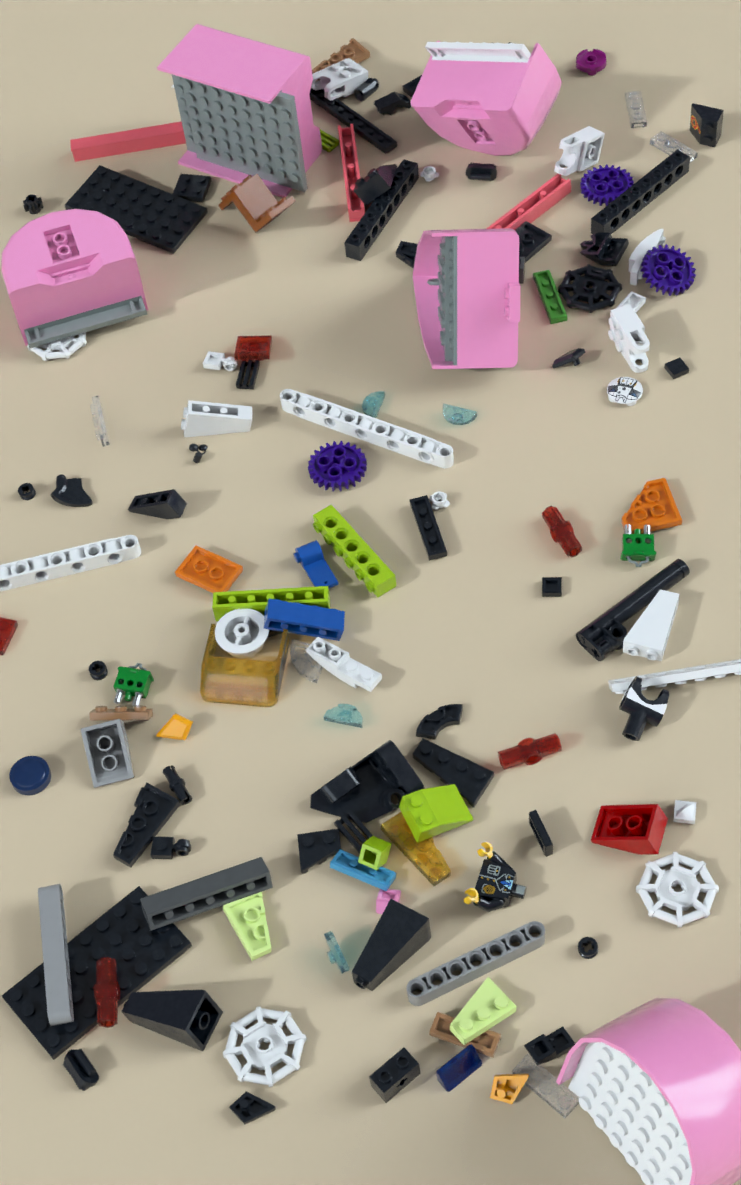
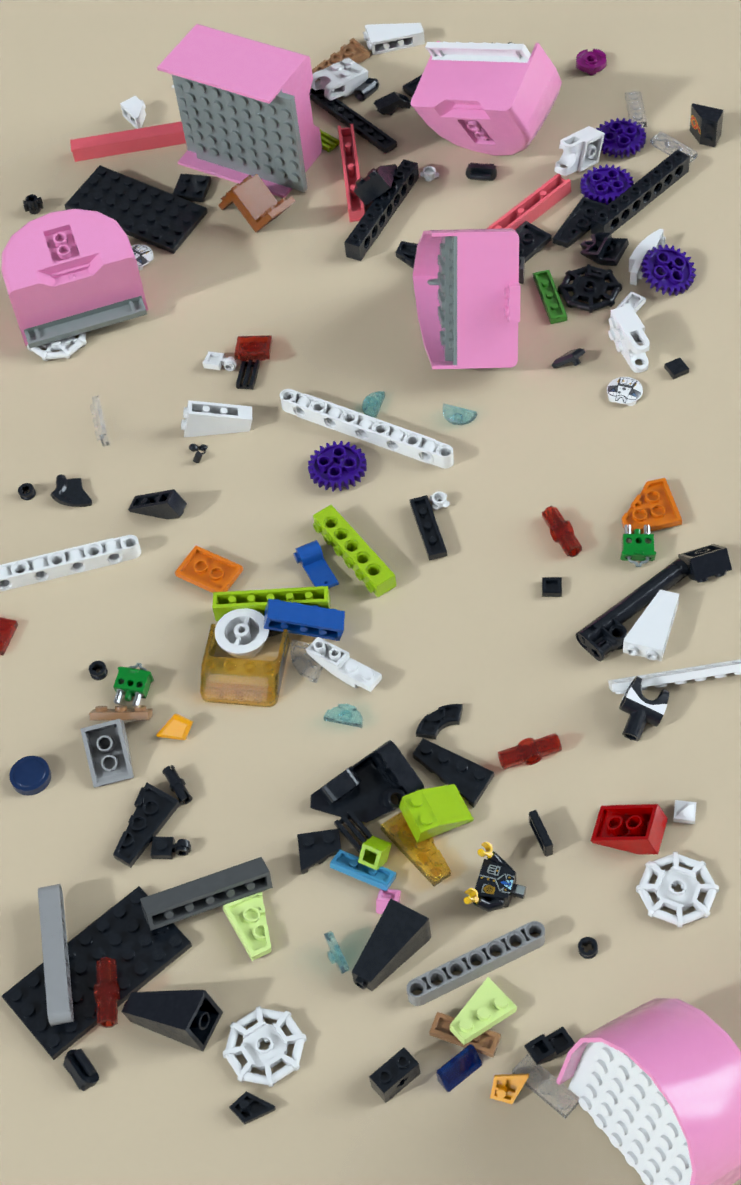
none -> white slope [120,96,146,129]
none -> dish [131,244,154,271]
none -> white slope [363,23,425,55]
none -> black wing [553,197,607,248]
none -> dark purple gear [596,118,646,158]
none -> black slope [678,544,732,583]

